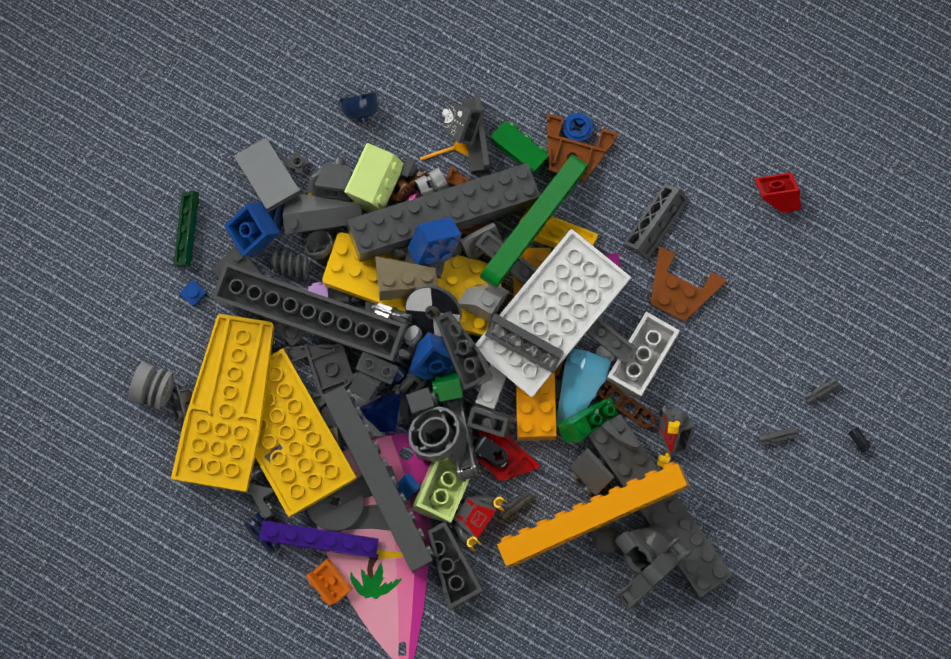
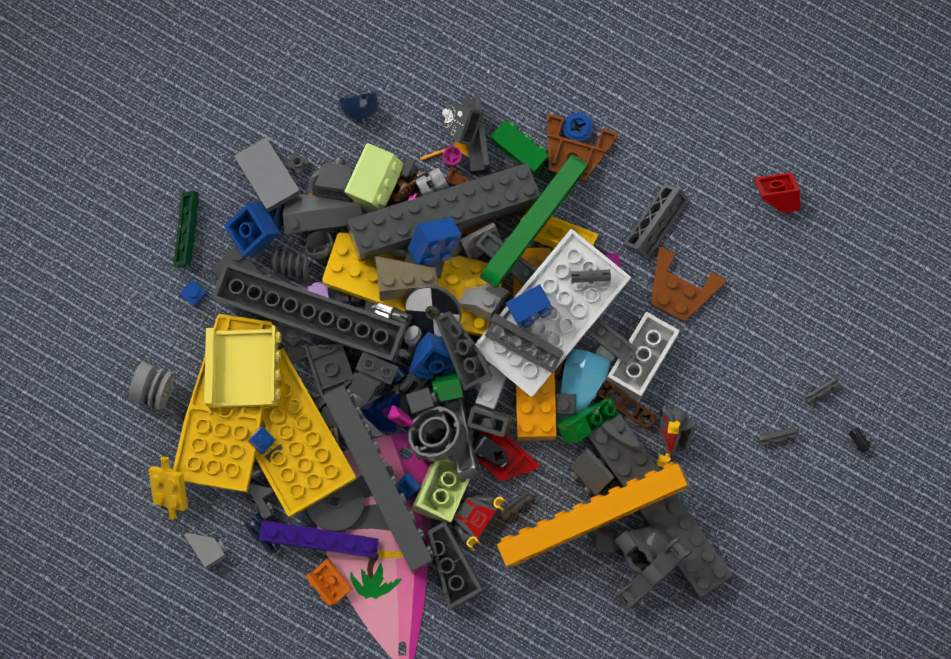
dark grey hinge [170,385,191,427] -> none
none -> yellow plate [148,456,188,520]
none -> light grey slope [184,533,227,570]
none -> light yellow panel [204,326,281,408]
none -> blue plate [248,426,275,454]
none -> dark pink slope [388,405,414,427]
none -> dark pink wheel [442,146,462,167]
none -> blue brick [506,284,554,329]
none -> dark grey plate [555,394,577,414]
none -> dark grey pin [571,268,611,284]

